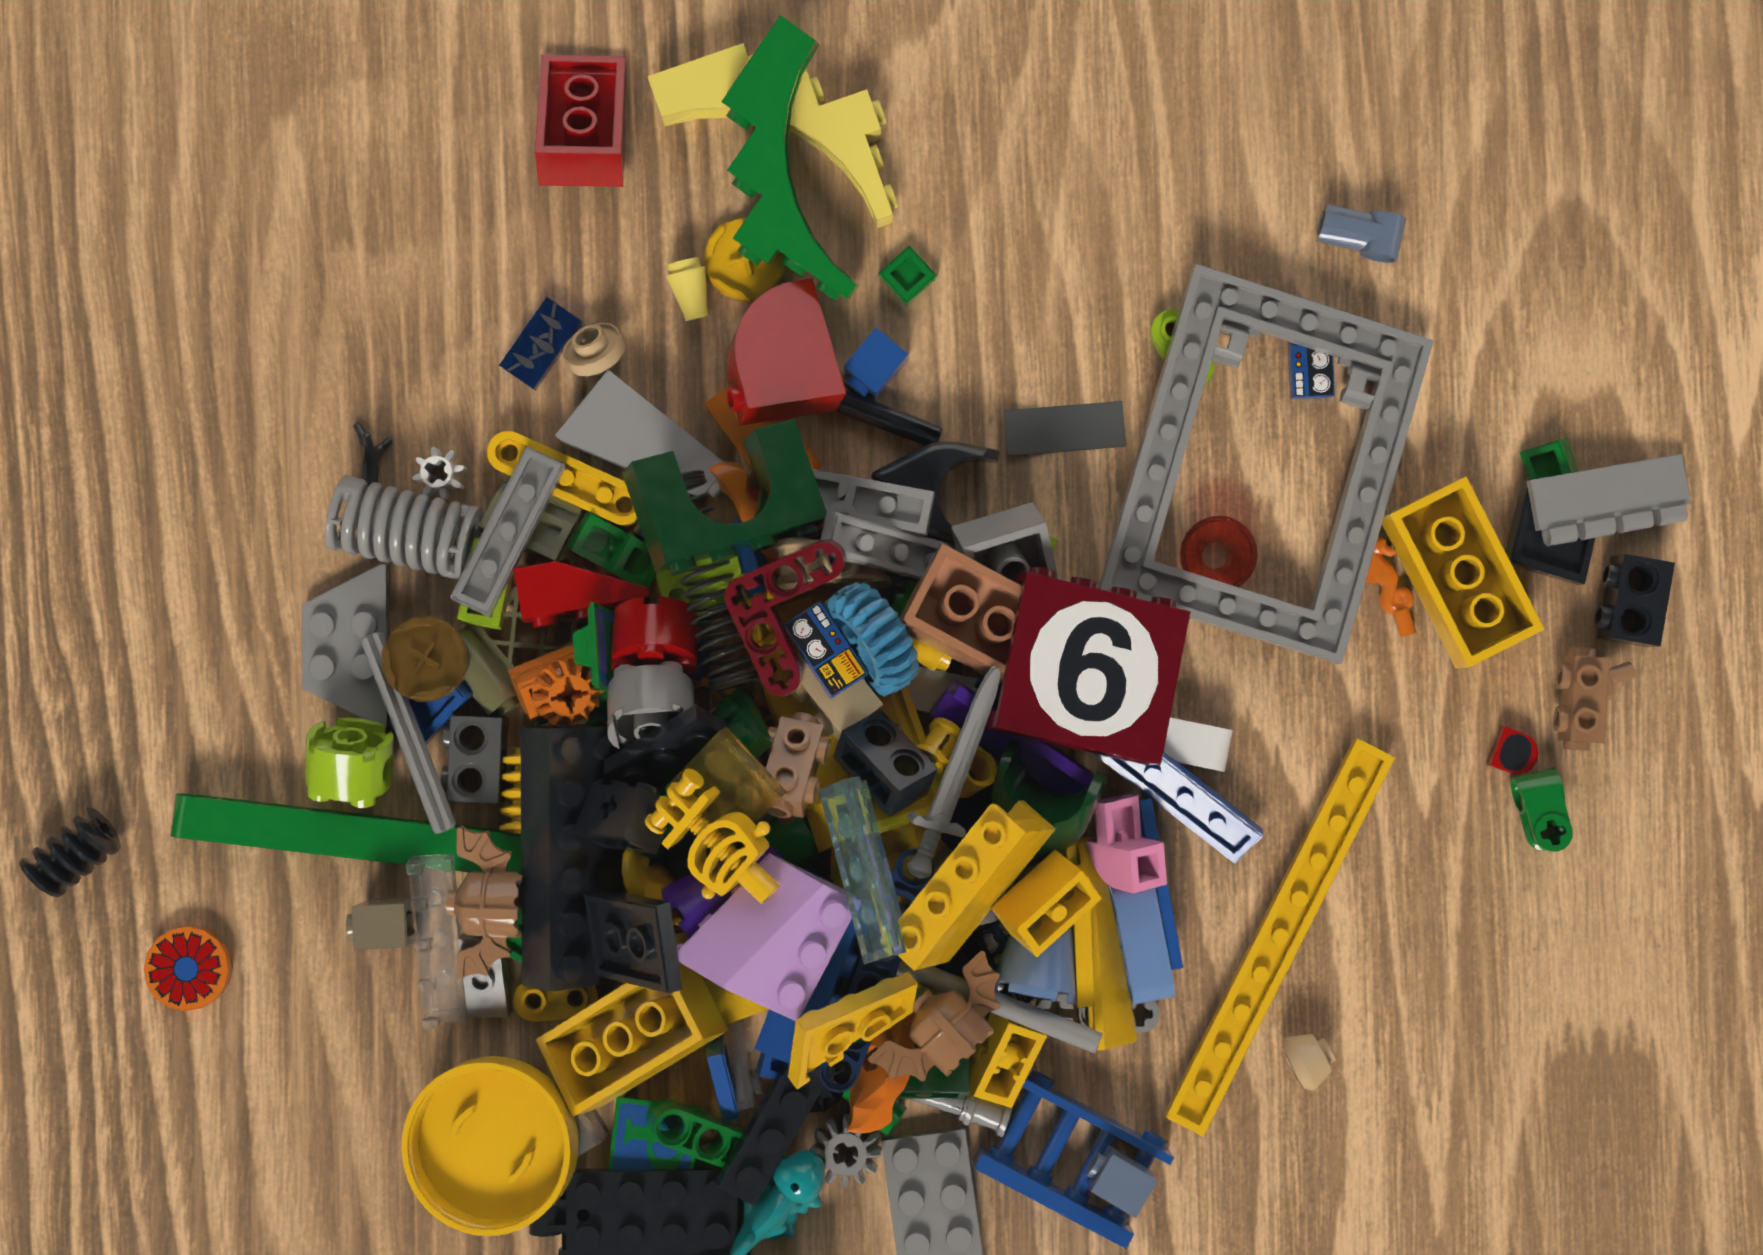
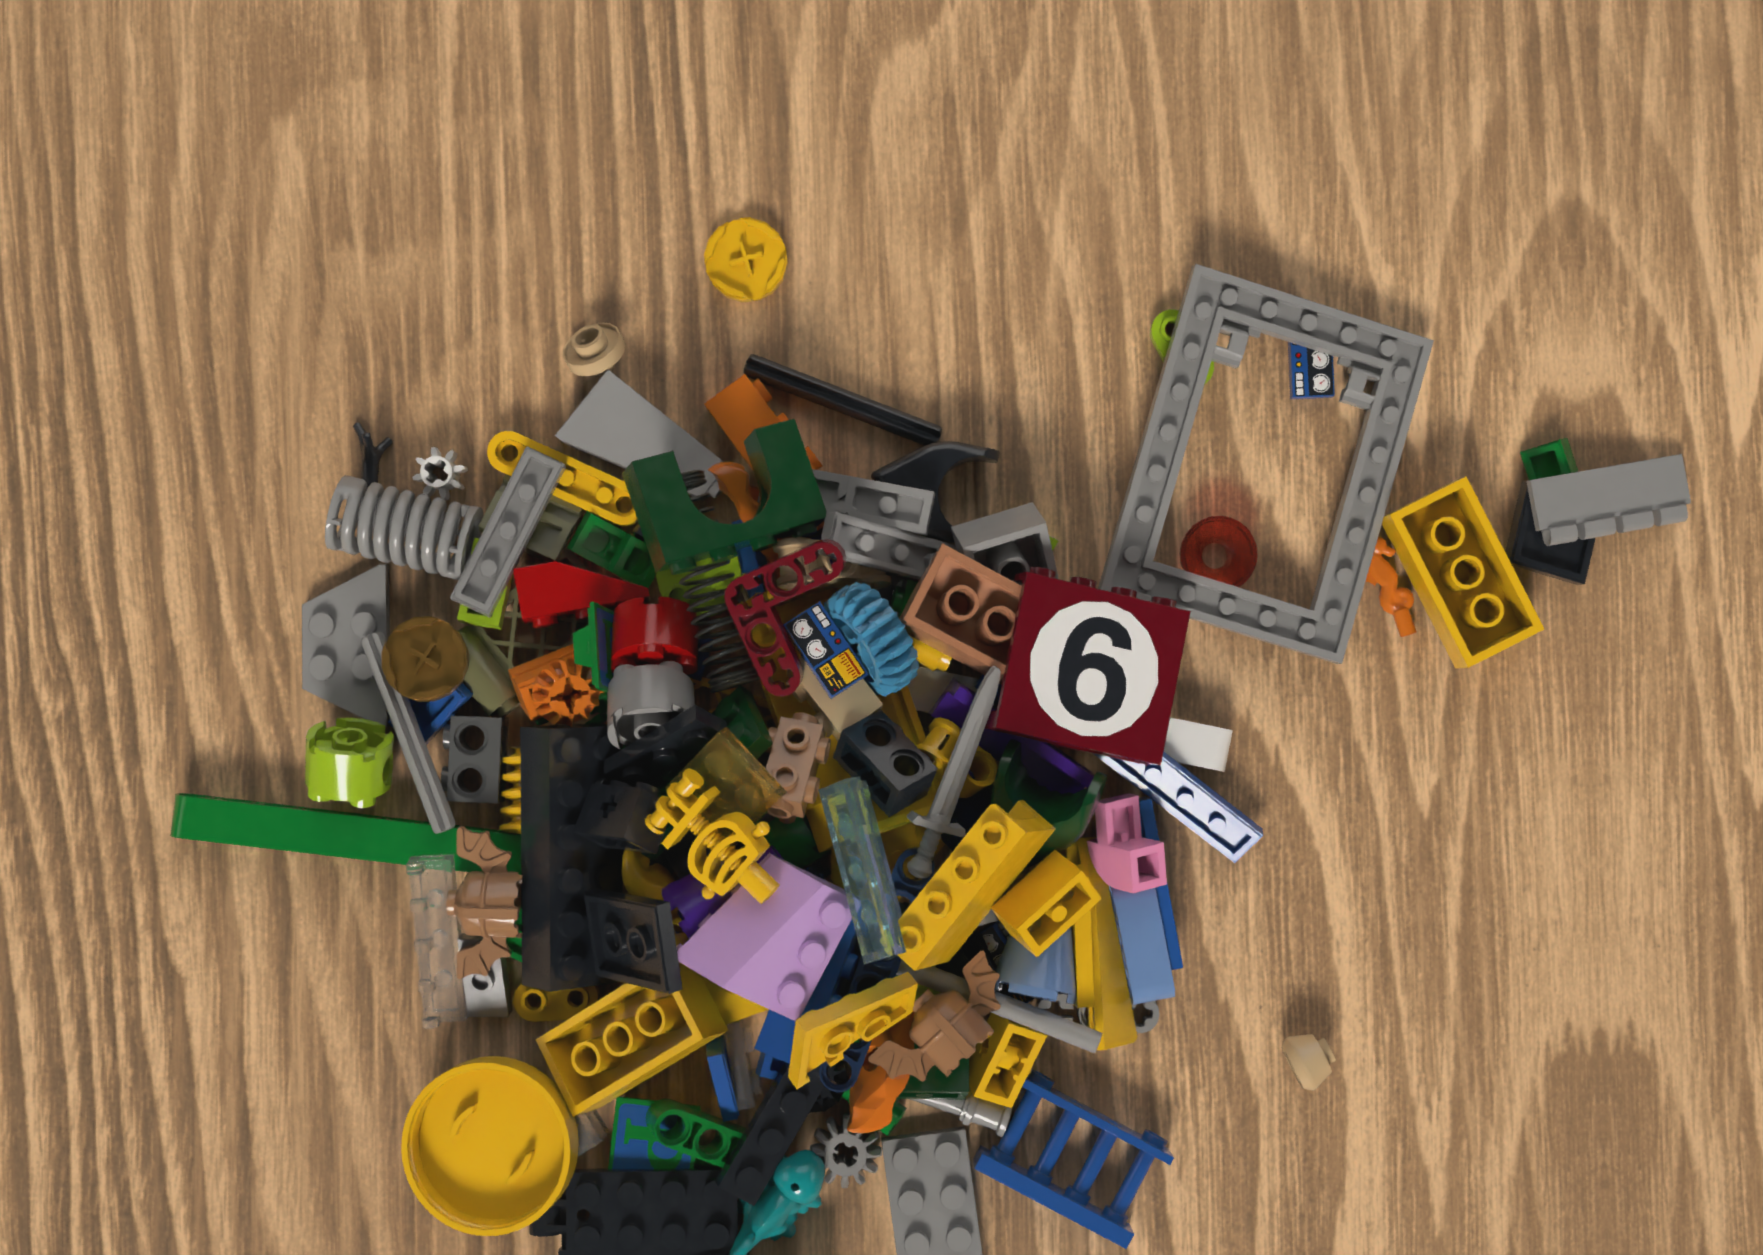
black piece [19,807,121,897] -> none
tile [144,925,232,1011] -> none
dark tan brick [346,896,424,950] -> none
clear blue tile [499,297,583,391] -> none
red slope [535,54,626,187] -> none
light yellow arch [647,43,898,228] -> none
light yellow cone [665,257,710,322] -> none
green arch [721,15,859,301] -> none
red brick [726,278,846,426] -> none
blue brick [843,328,909,398] -> none
green tile [878,246,937,306] -> none
dark grey sticker [1004,401,1126,456] -> none
sand blue brick [1086,1145,1158,1218] -> none
yellow plate [1164,738,1395,1137] -> none
sand blue piece [1316,204,1406,263] -> none
tile [1487,726,1539,775] -> none
green piece [1510,767,1573,852] -> none
medium nougat brick [1553,647,1636,751] -> none
black brick [1594,554,1675,647] -> none

